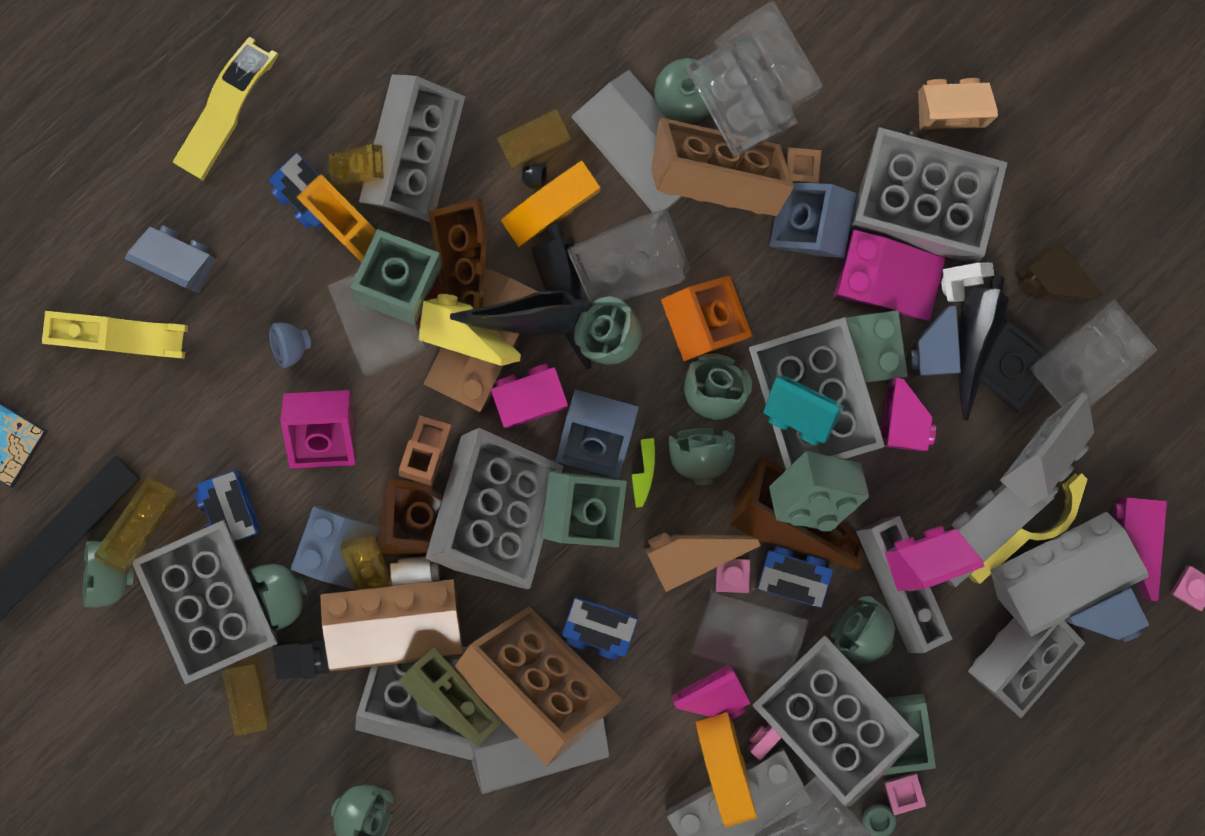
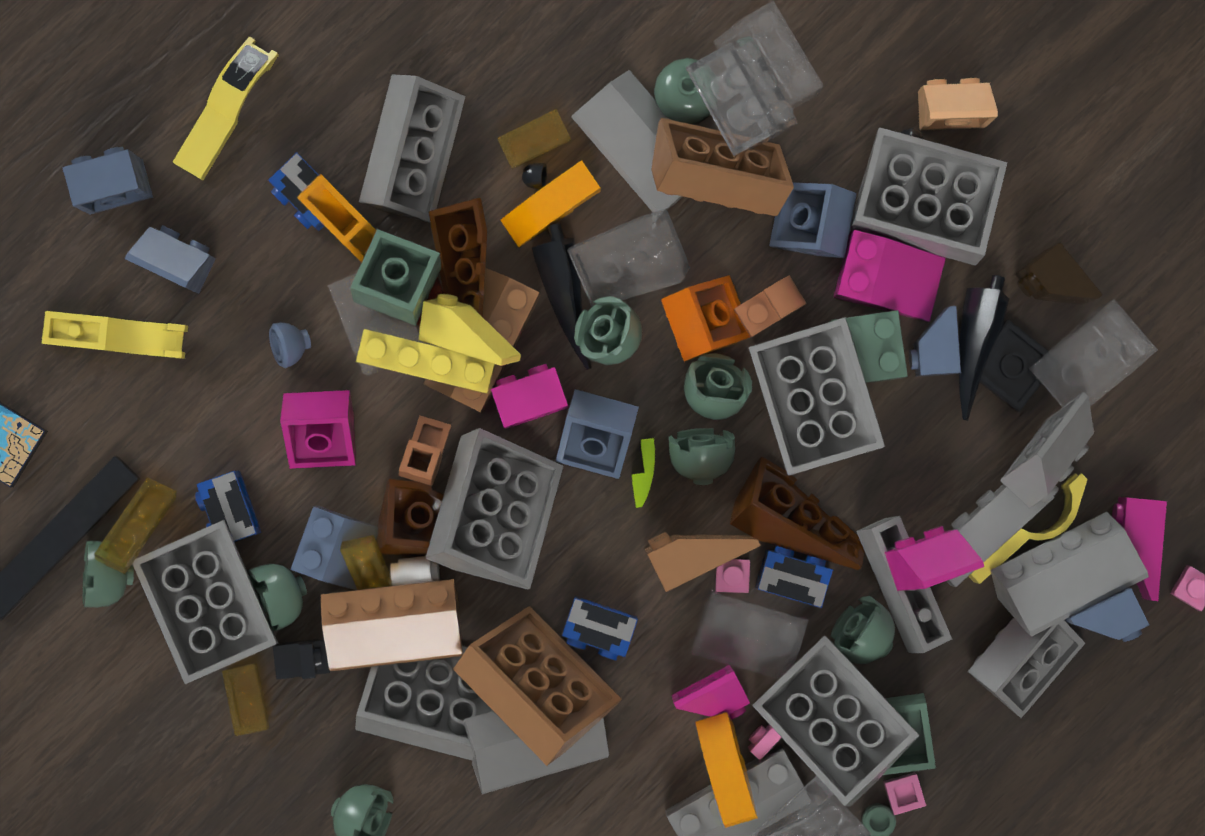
clear yellow plate [329,144,384,188] -> none
olive slope [399,648,502,746] -> none
black piece [450,290,589,334] -> none
sand green brick [541,472,627,547] -> none
teal slope [763,376,845,446] -> none
sand green brick [769,451,869,531] -> none
medium nougat plate [786,147,822,183] -> none
dark pink slope [880,378,936,451] -> none
white bracket [941,263,994,302] -> none
none -> sand blue brick [62,147,153,215]
none -> light yellow plate [356,329,495,394]
none -> nougat brick [734,275,807,337]

